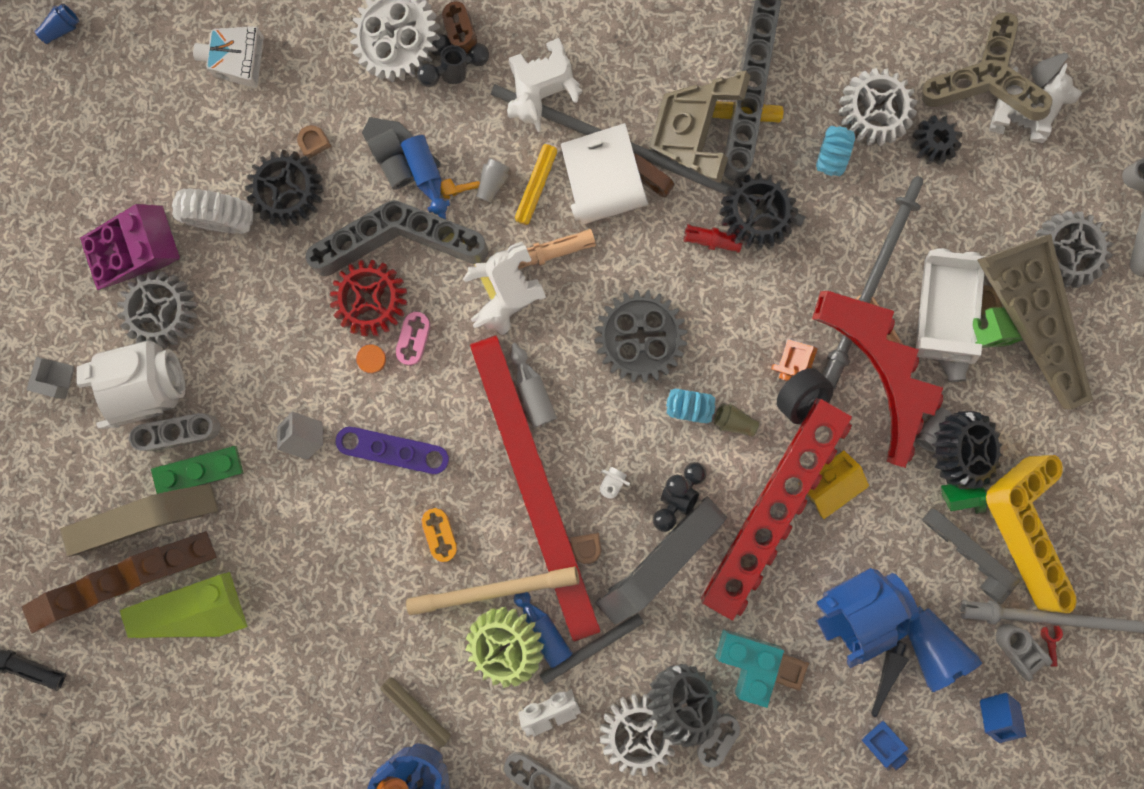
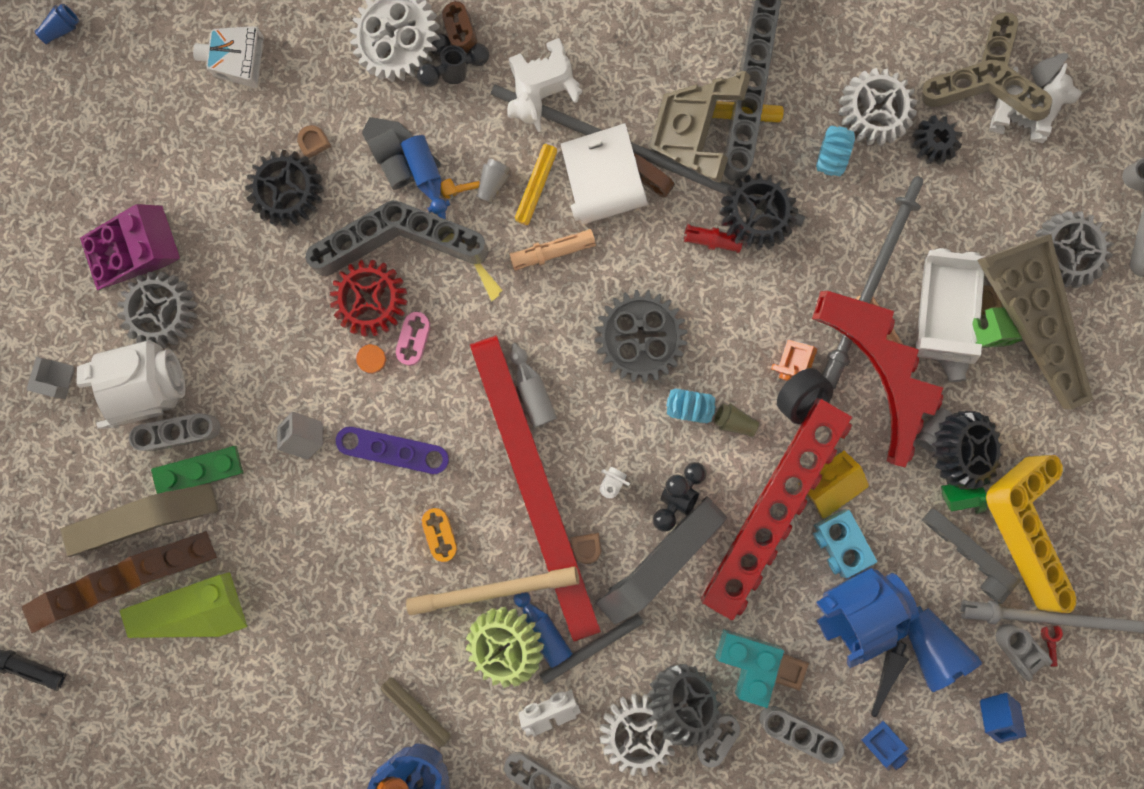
white gear [172,188,253,234] -> none
white animal [463,241,546,335] -> none
none -> light grey beam [759,706,844,764]
none -> medium azure brick [813,509,877,579]

